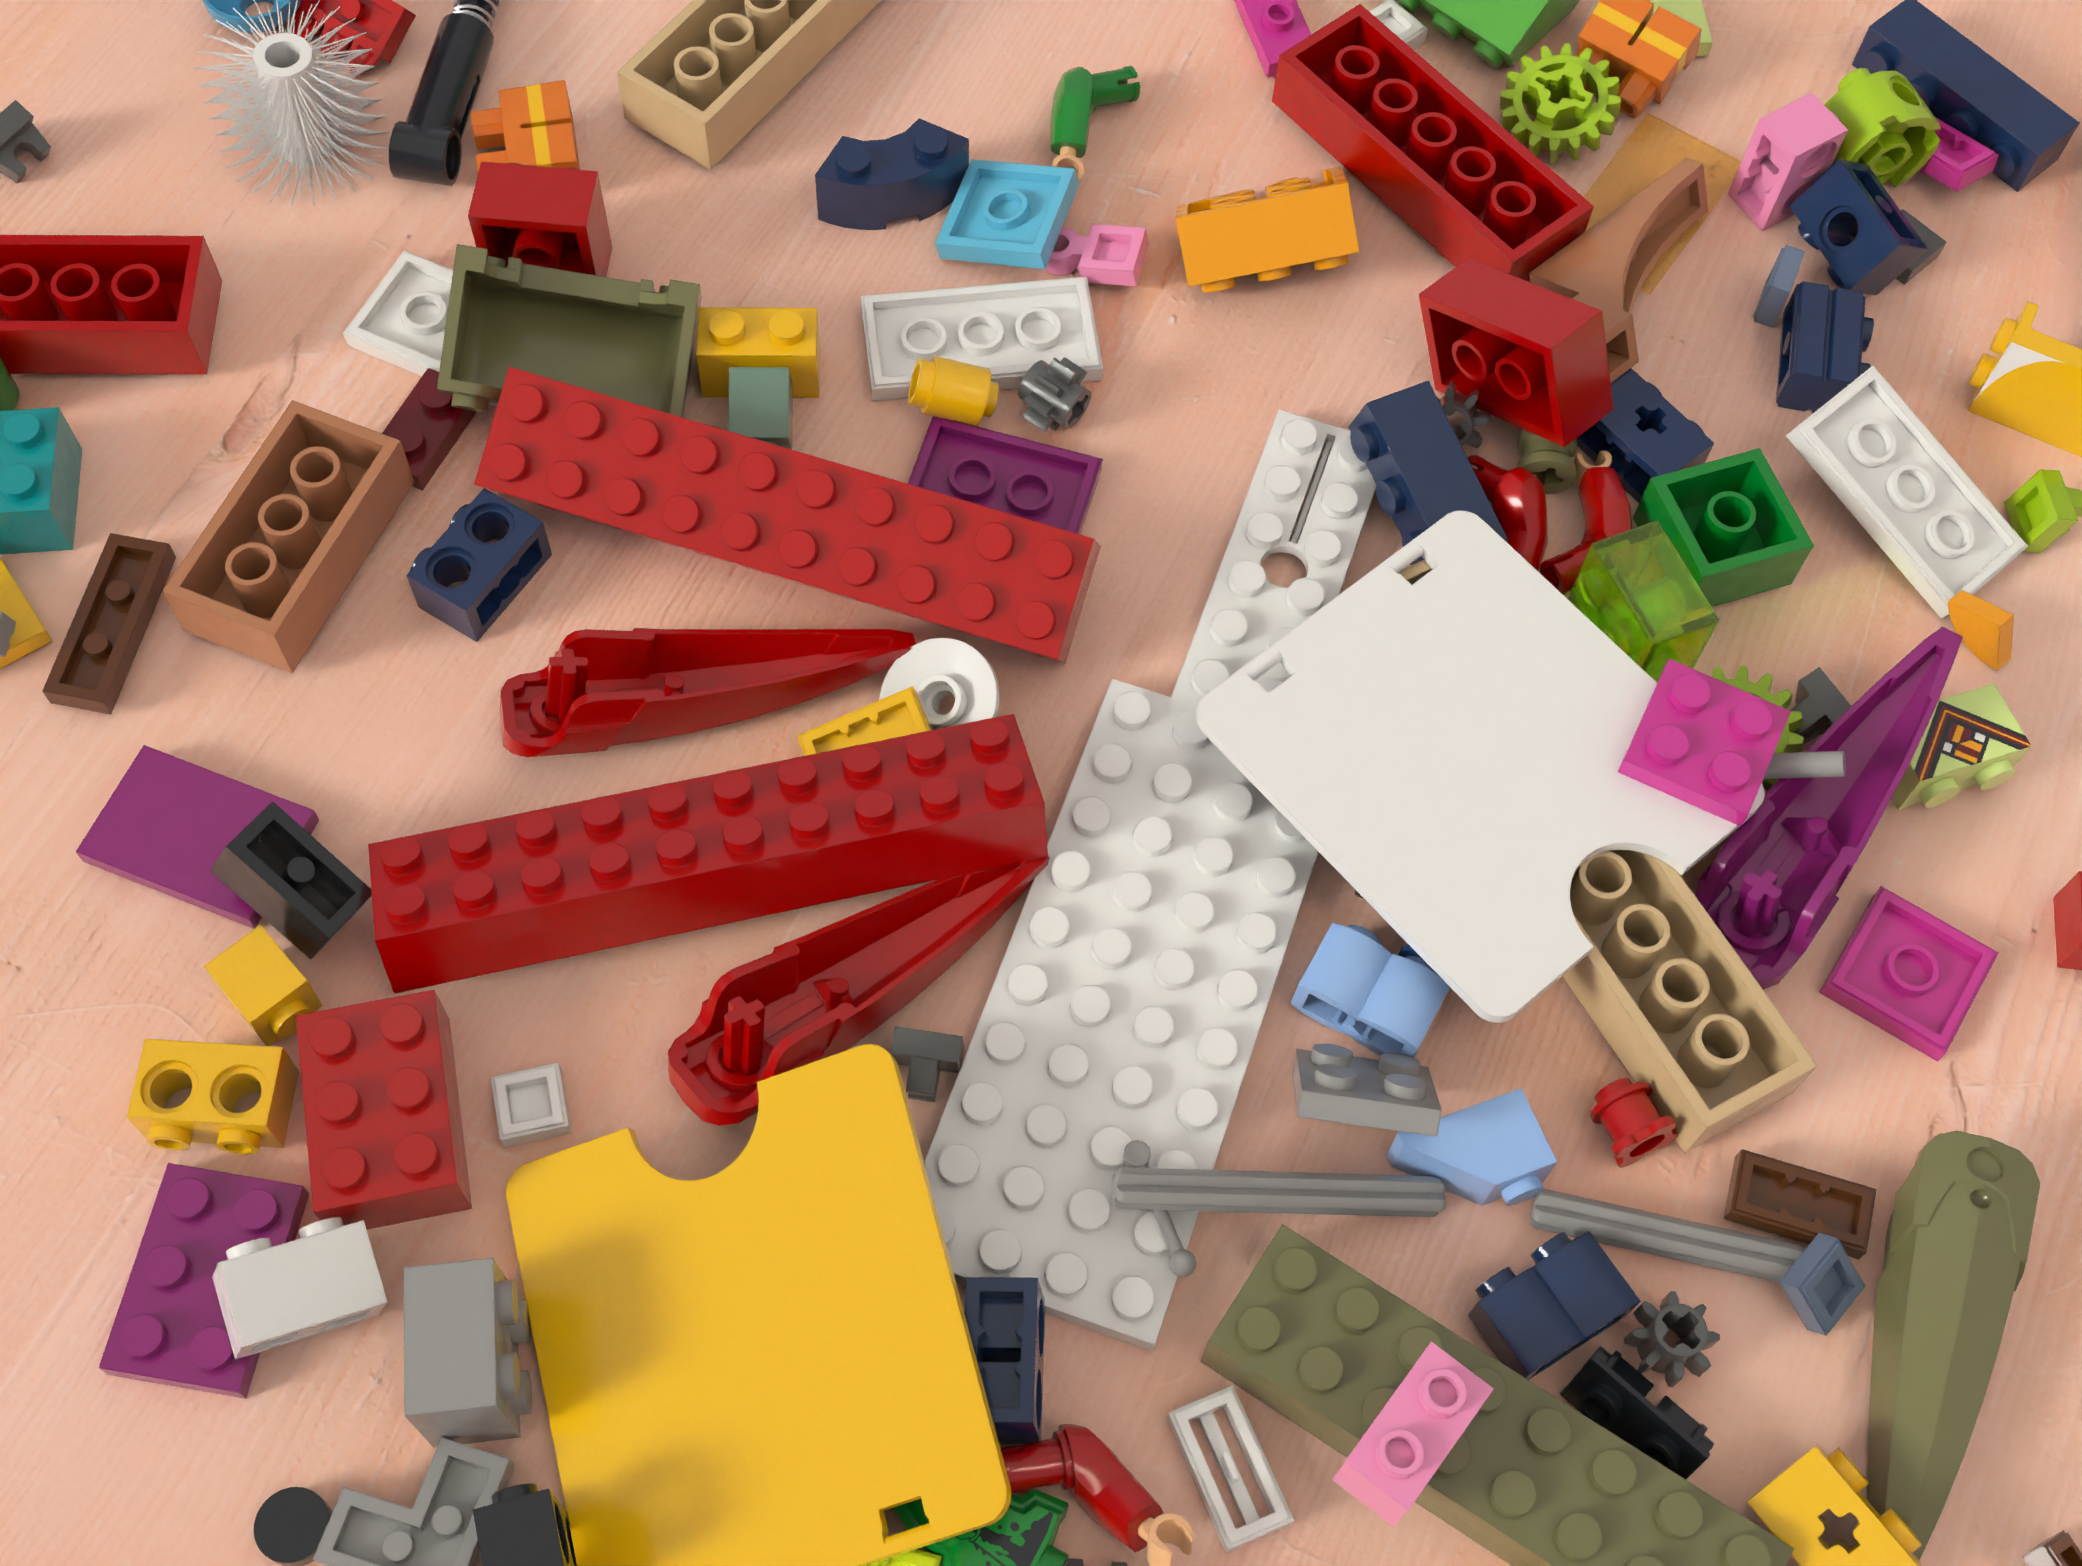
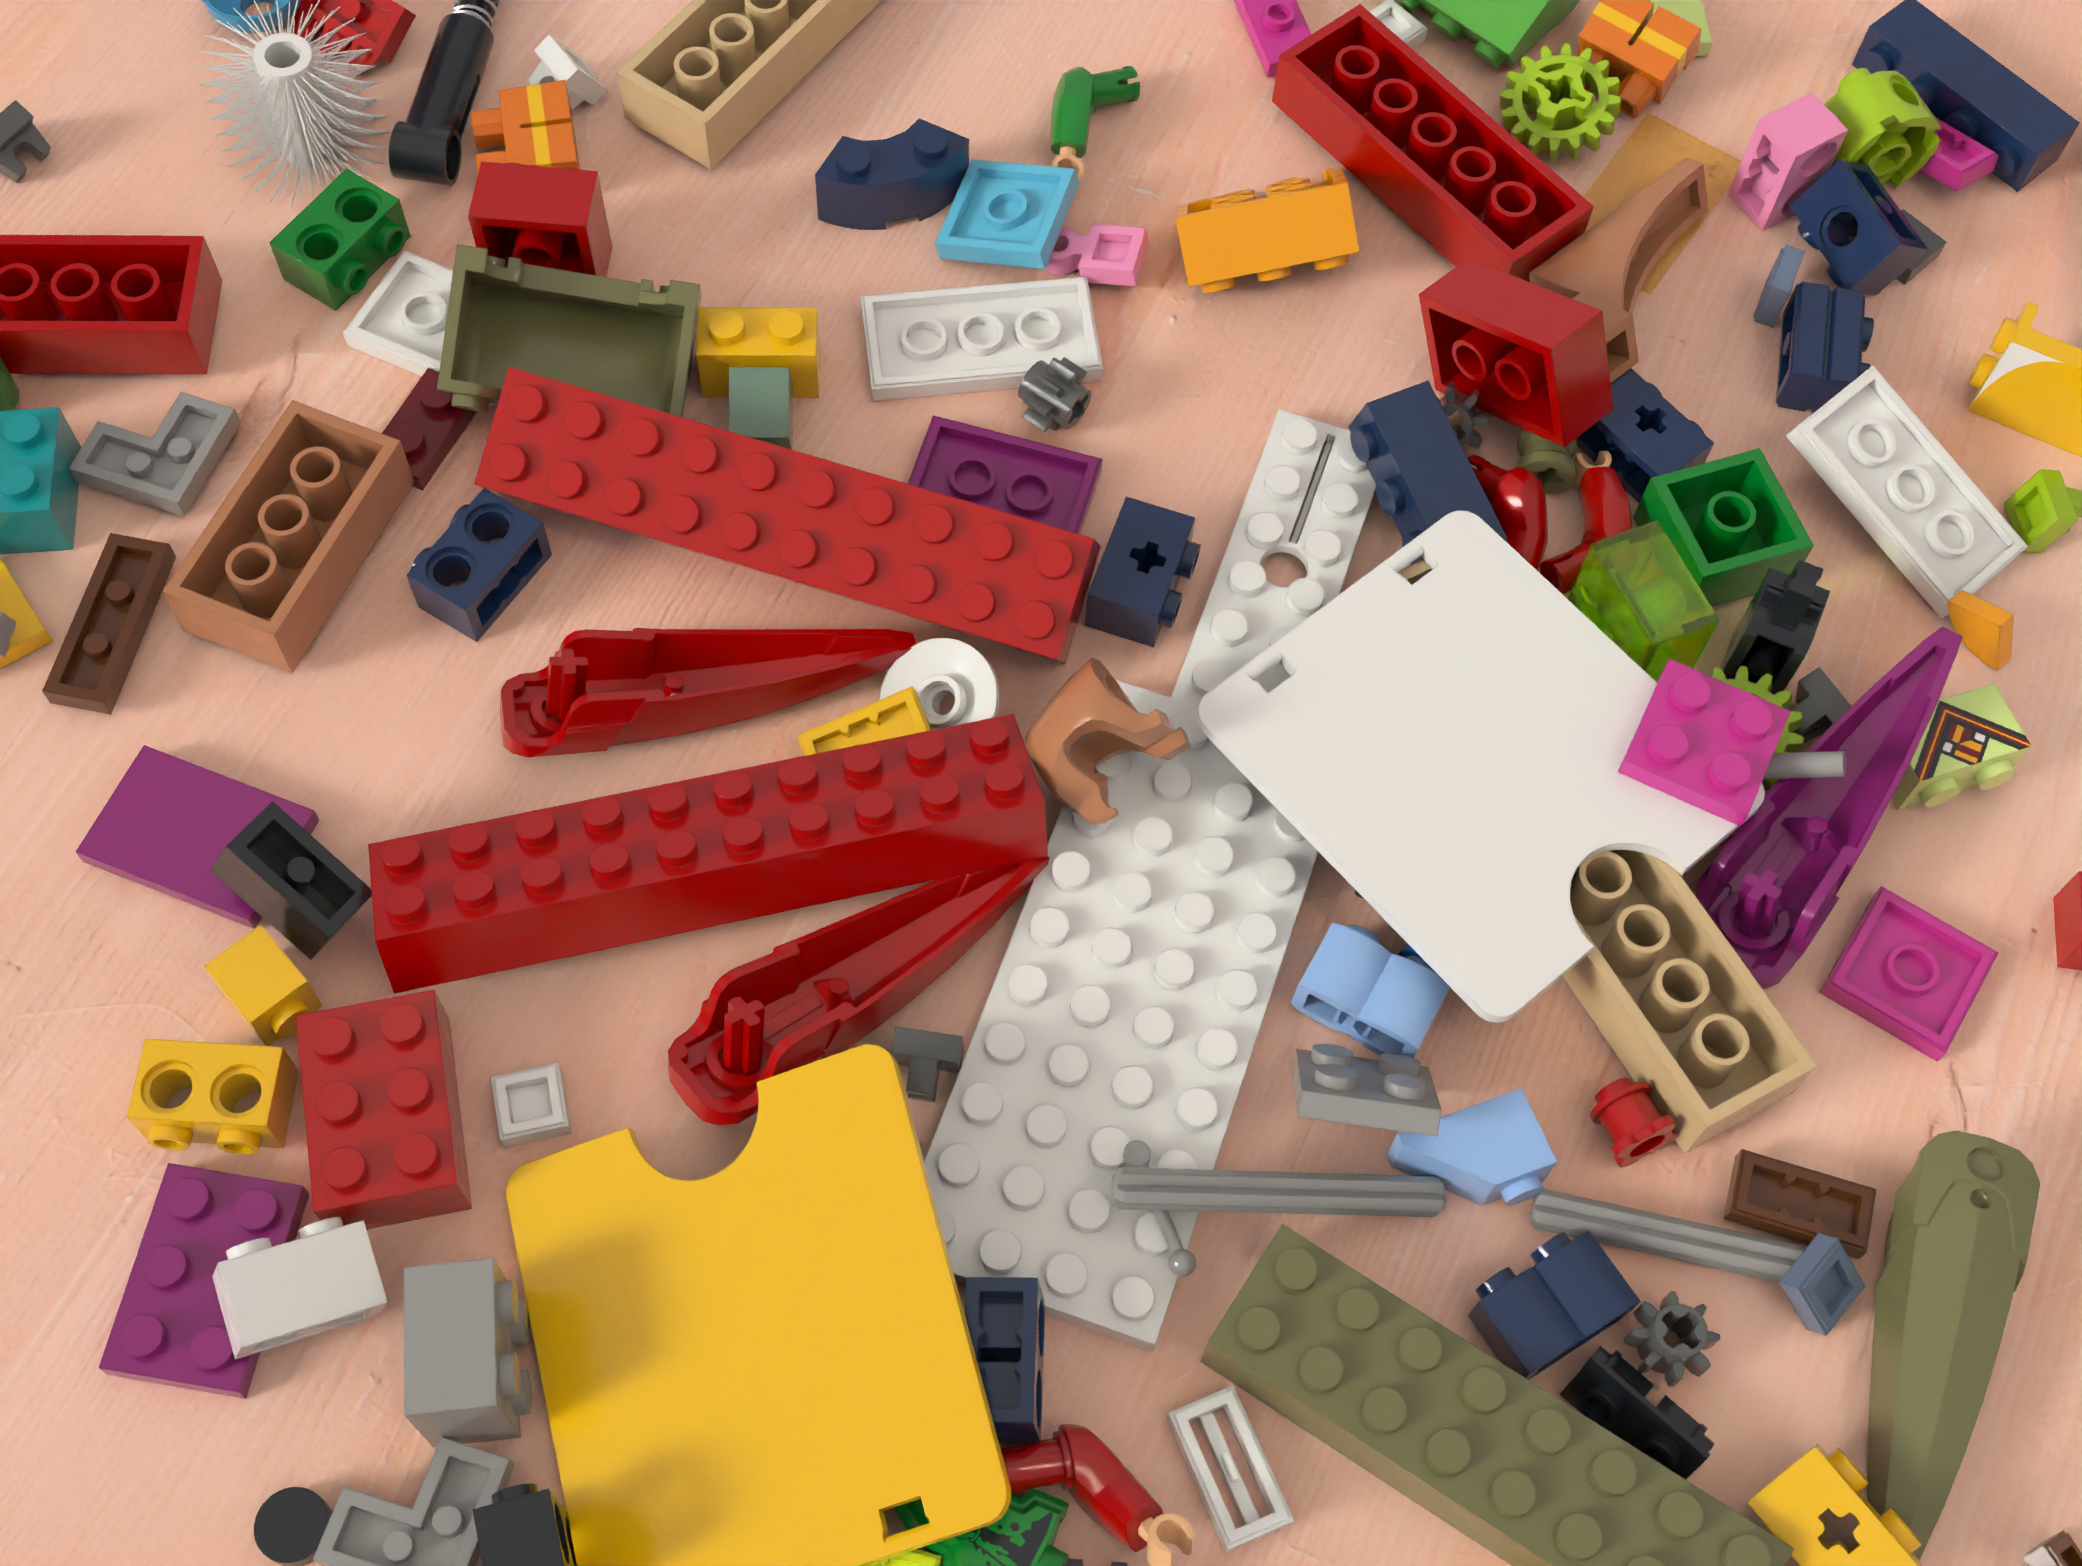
yellow brick [908,355,999,426] -> none
bright pink brick [1332,1342,1494,1527] -> none
none -> light grey plate [68,392,241,516]
none -> green brick [269,168,411,311]
none -> white tile [528,35,608,110]
none -> nougat piece [1025,658,1191,824]
none -> dark blue brick [1084,496,1201,647]
none -> black hinge [1720,560,1830,695]

